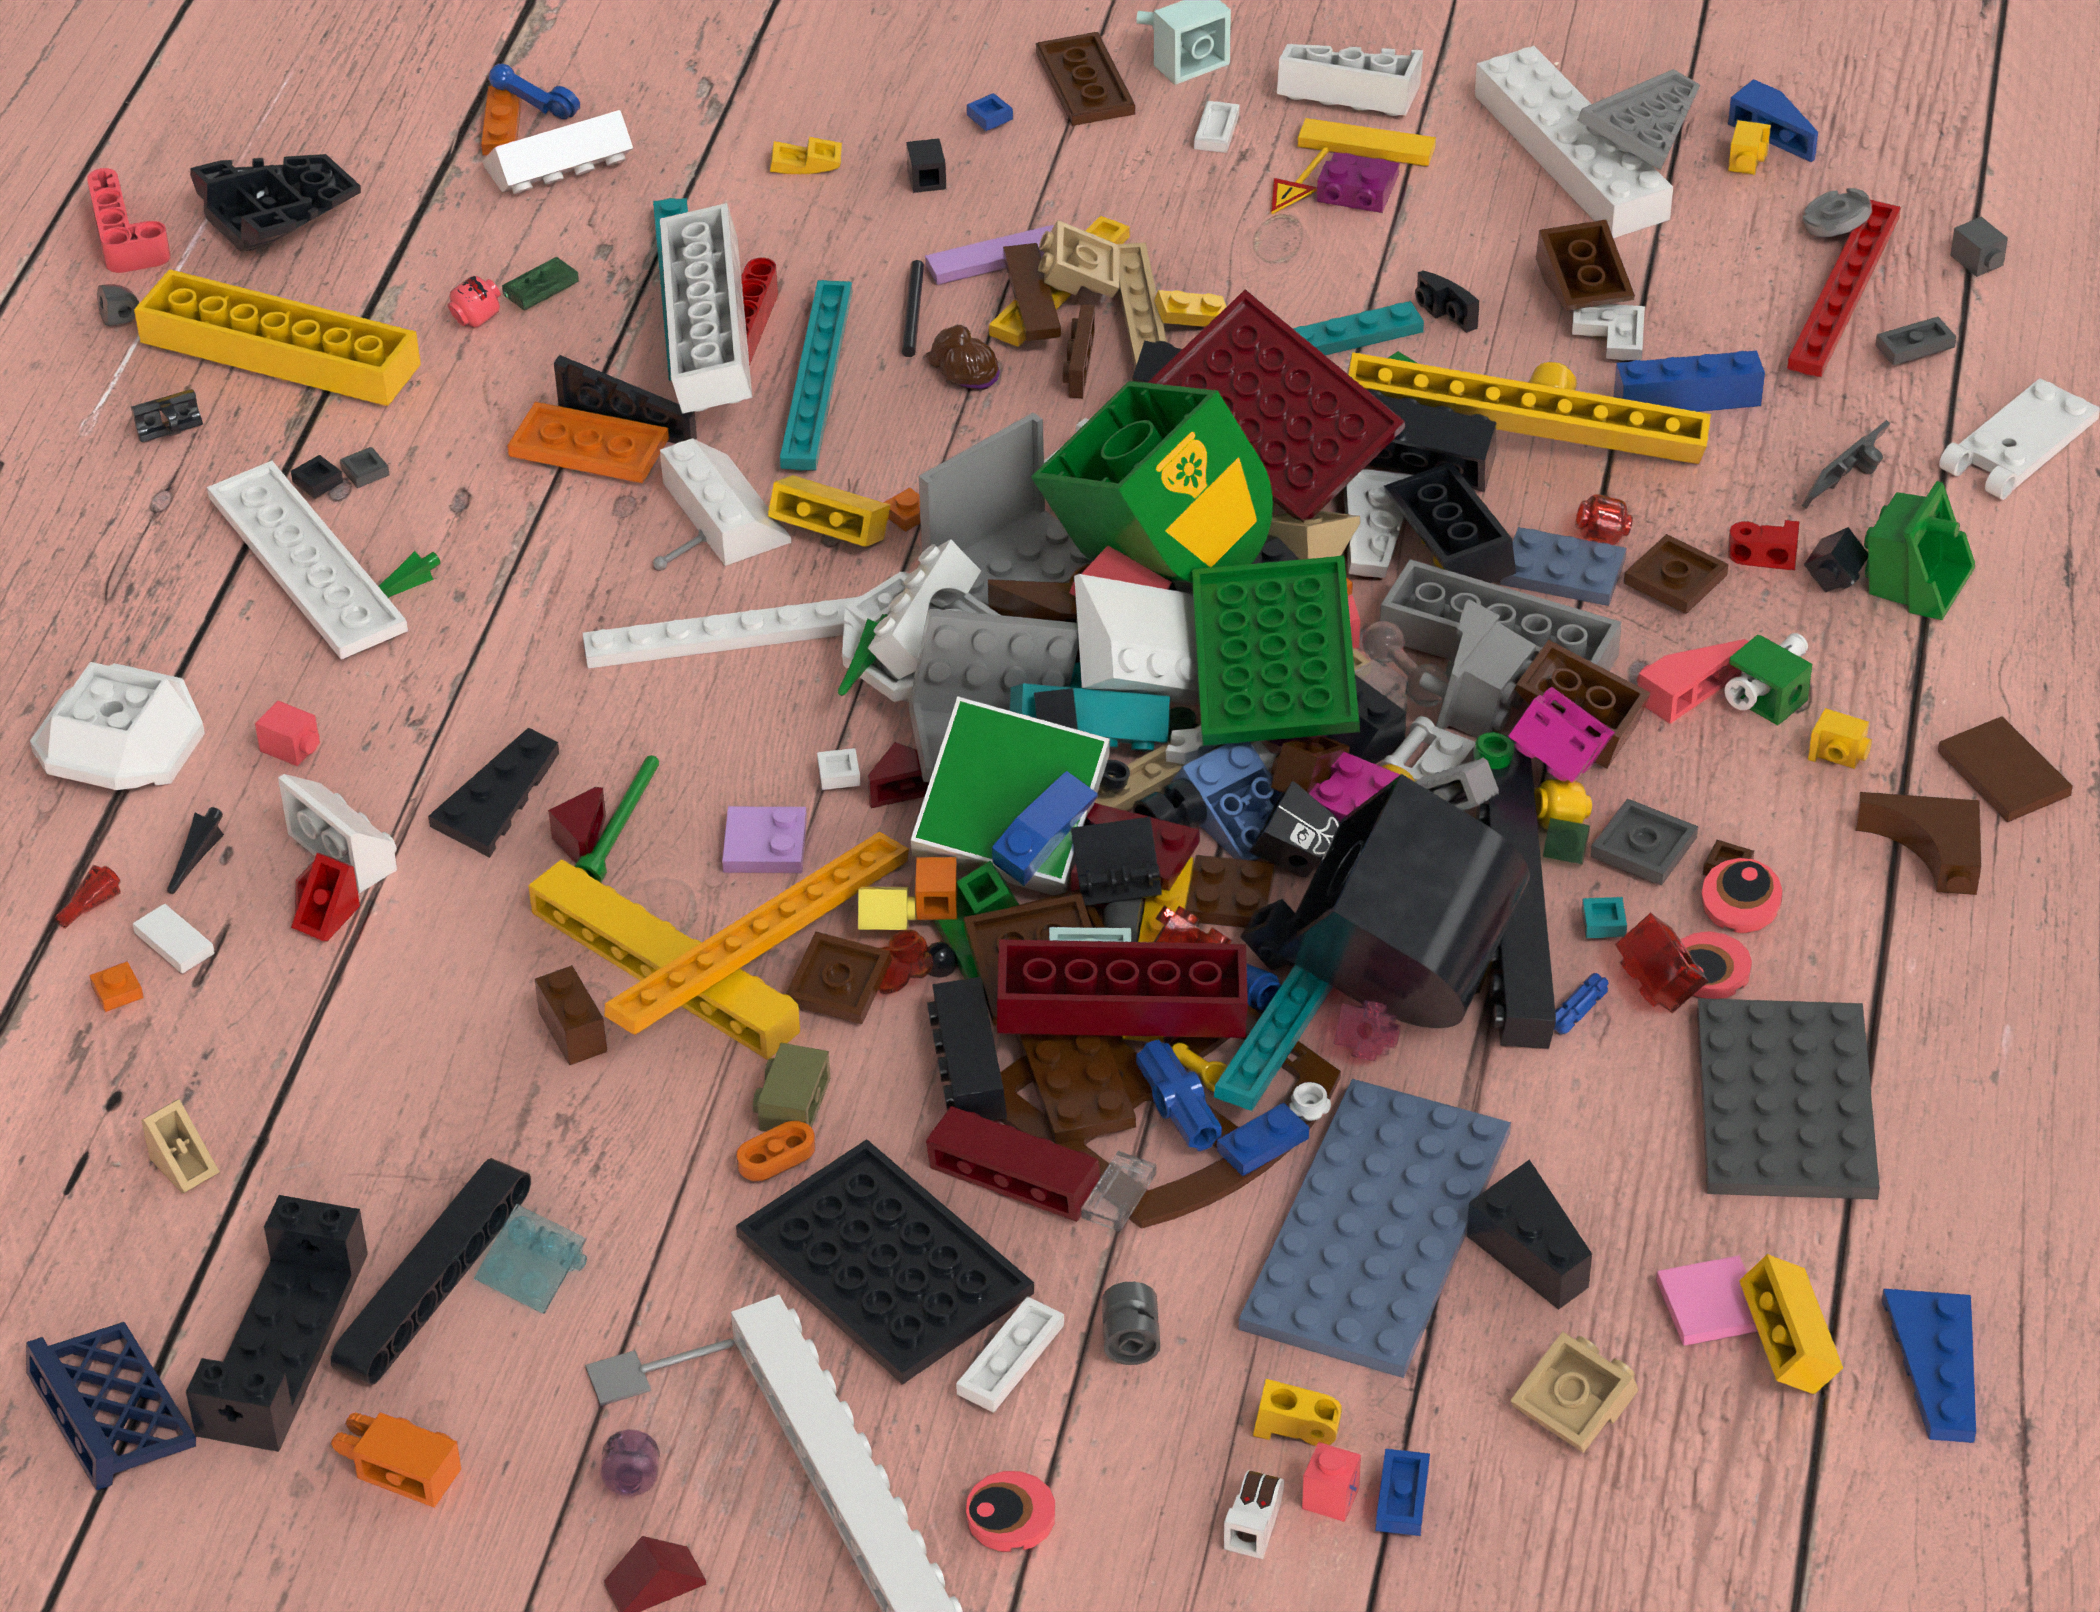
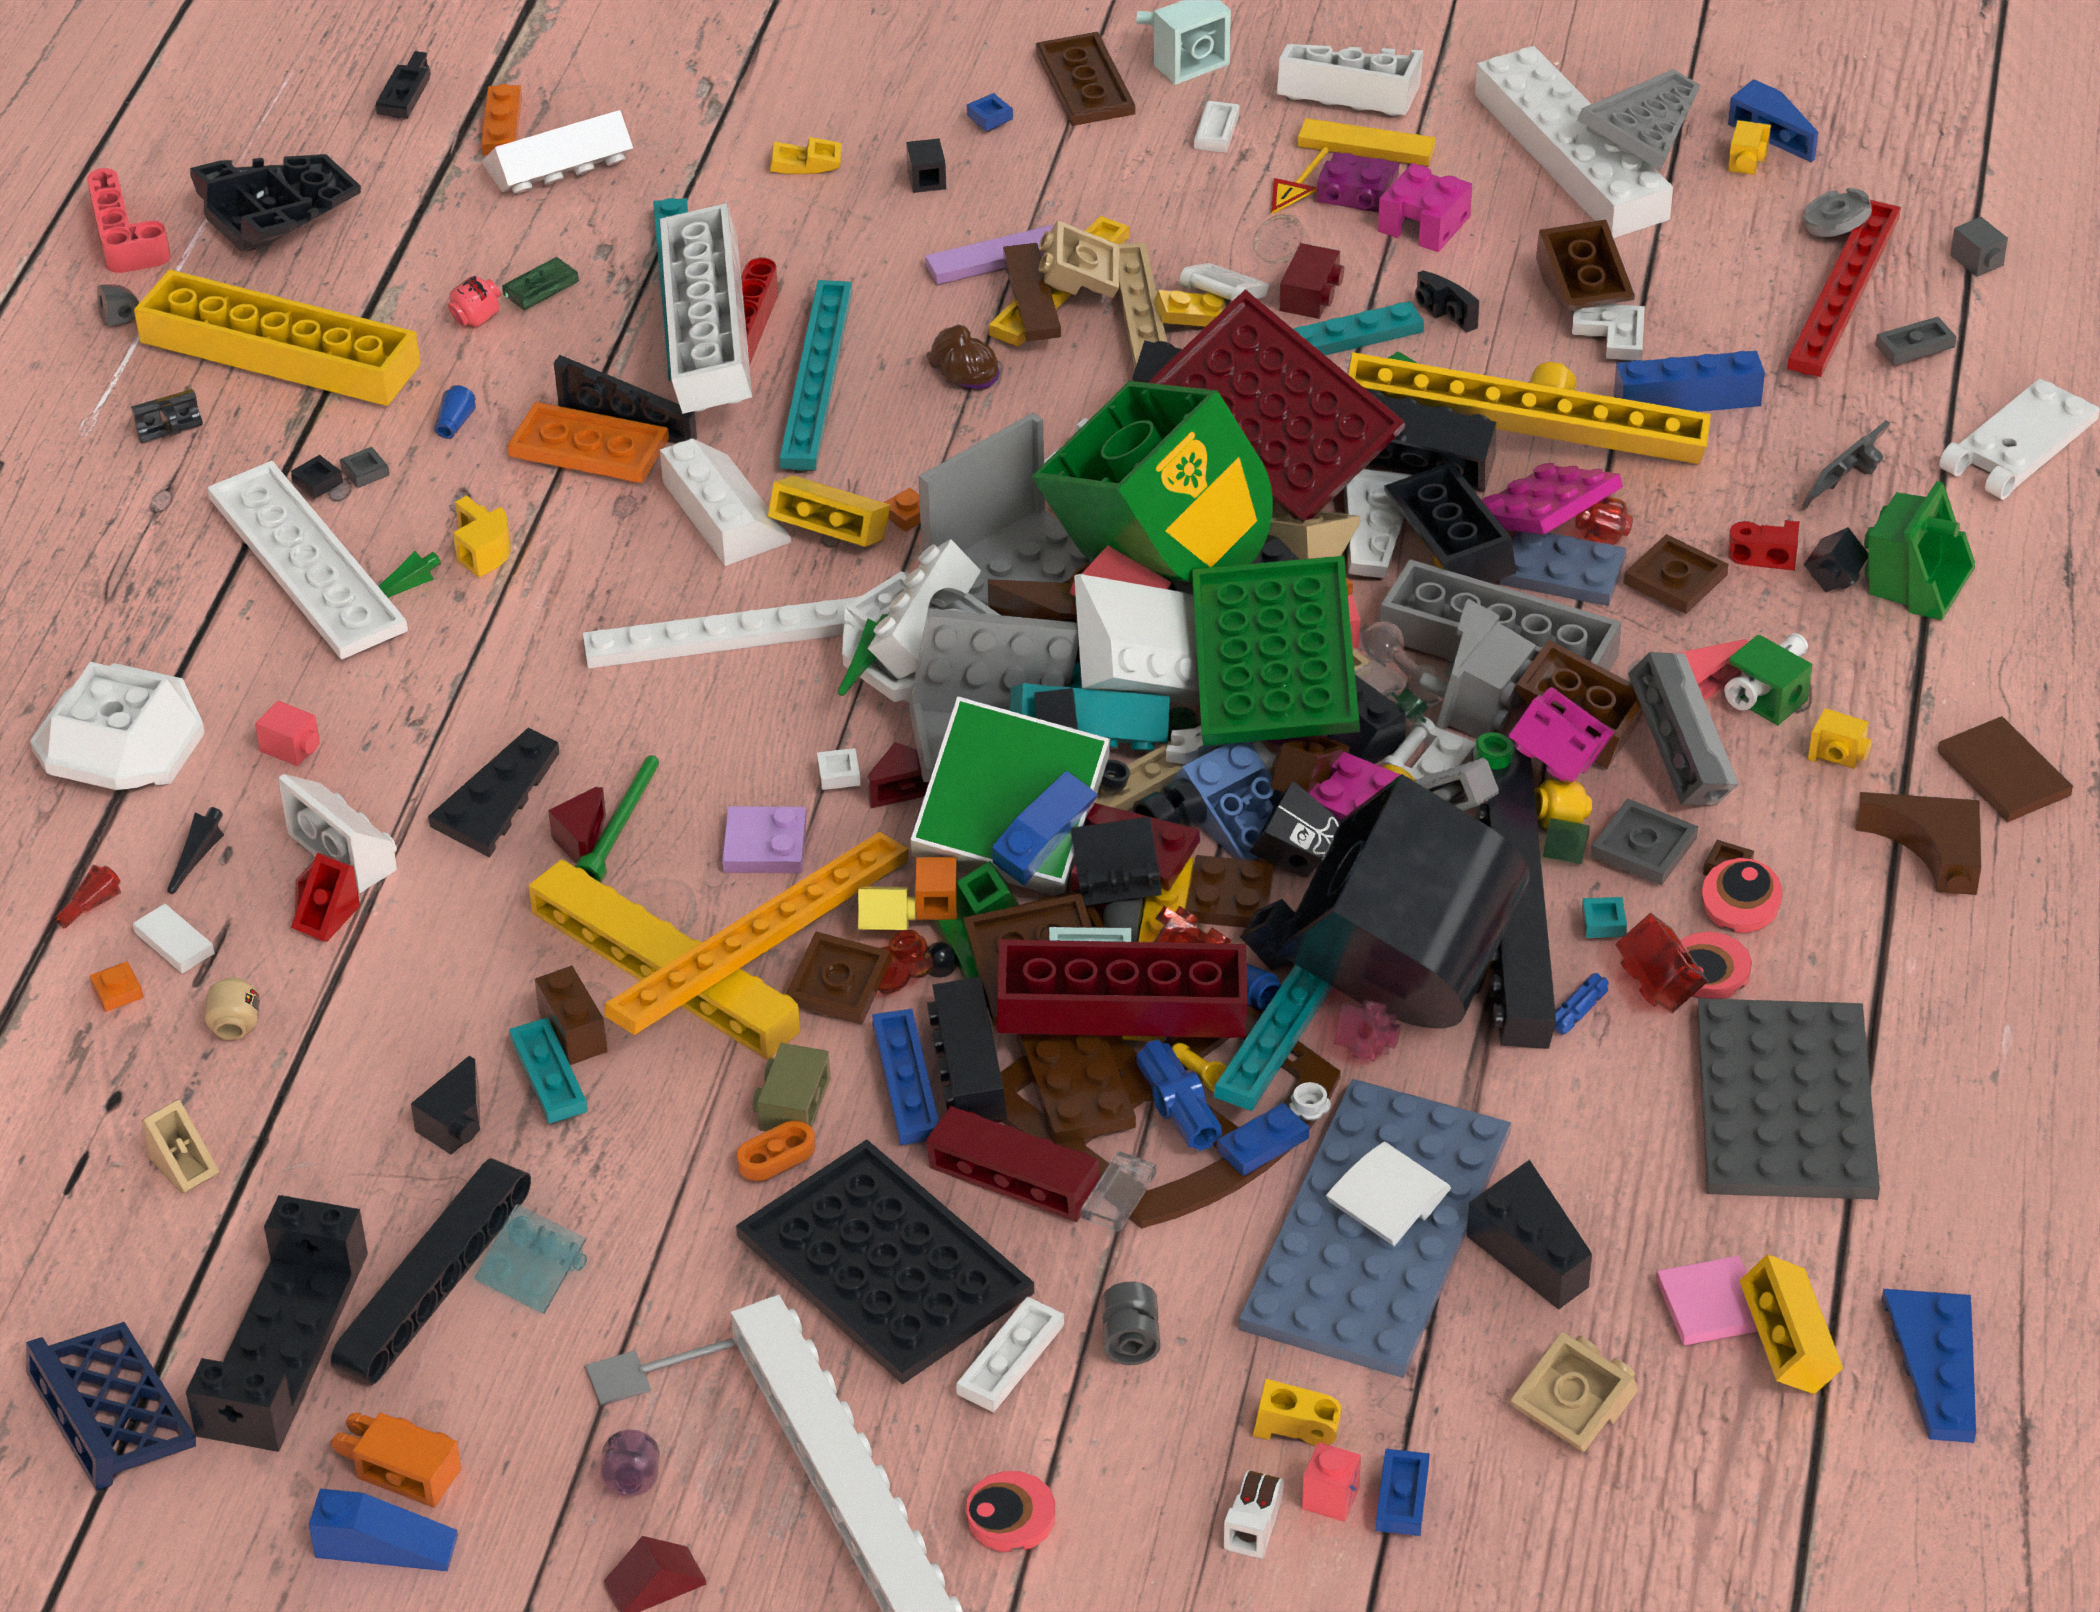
blue piece [489,64,580,119] -> none
light grey hinge [653,529,707,570] -> none
black bar [902,260,924,357] -> none
reddish brown plate [1063,304,1095,399] -> none
none -> tan head [204,977,260,1040]
none -> blue slope [309,1488,458,1572]
none -> black hinge [375,51,431,119]
none -> black slope [411,1055,480,1154]
none -> blue cone [434,385,476,439]
none -> yellow brick [453,495,511,578]
none -> teal plate [509,1017,588,1124]
none -> blue plate [872,1008,939,1145]
none -> white plate [1179,263,1269,302]
none -> dark red brick [1279,243,1344,319]
none -> white slope [1326,1141,1451,1247]
none -> dark pink piece [1378,163,1472,252]
none -> clear green plate [1390,687,1429,723]
none -> dark pink plate [1482,463,1623,535]
none -> dark grey piece [1628,652,1739,805]

